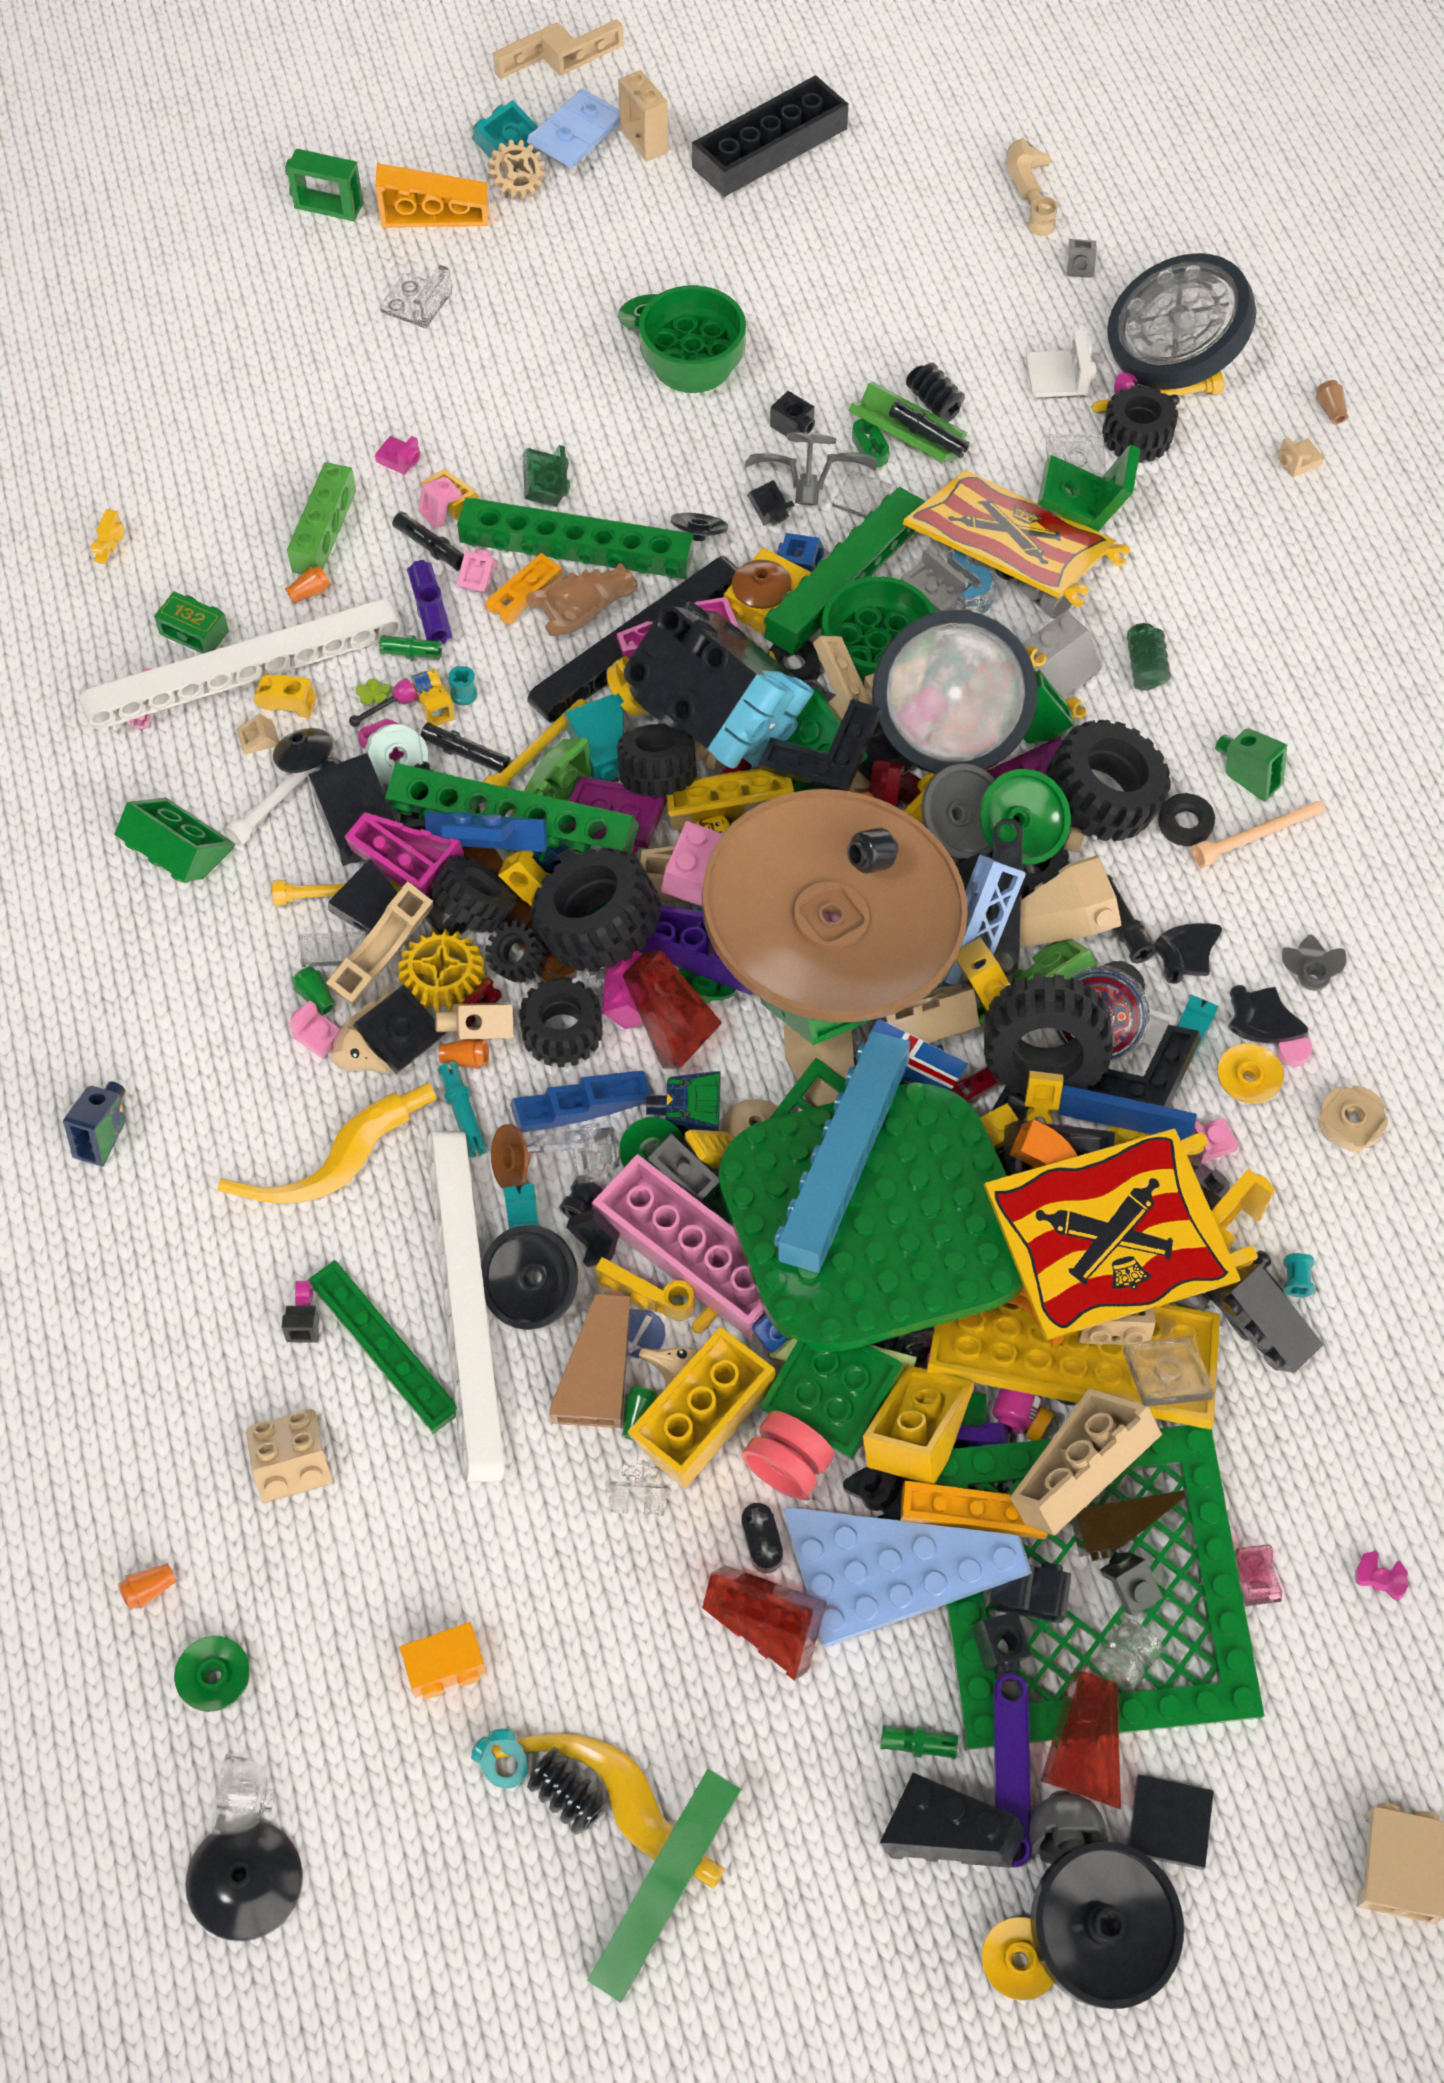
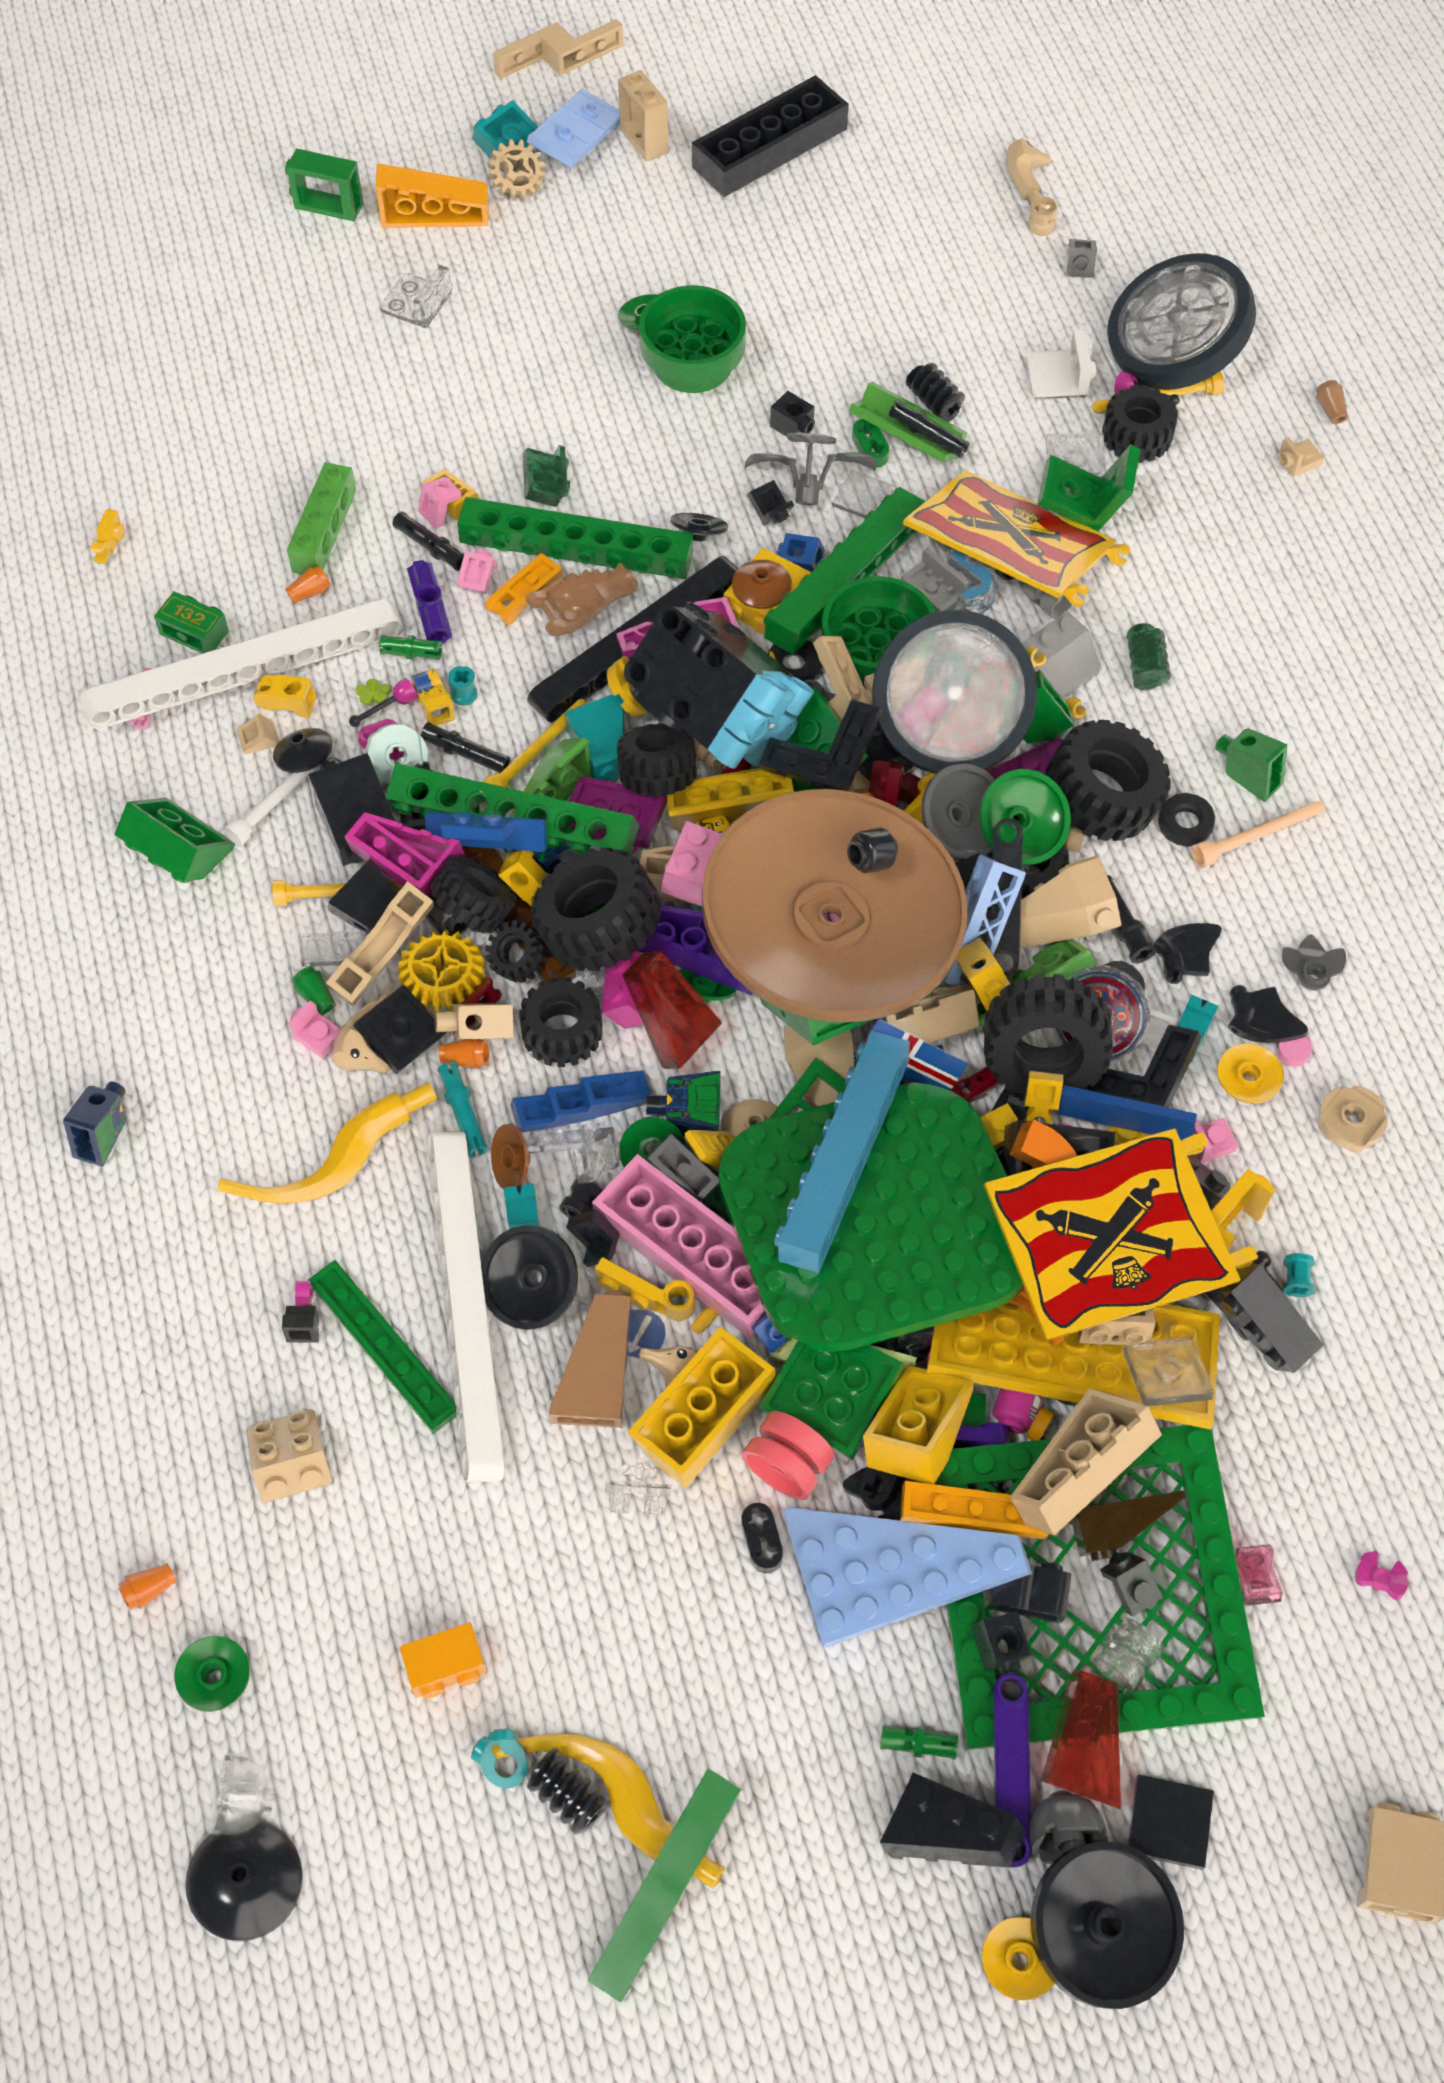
dark pink bracket [375,436,420,475] -> none
green cone [621,1386,658,1441] -> none
clear red wedge [702,1565,827,1681] -> none

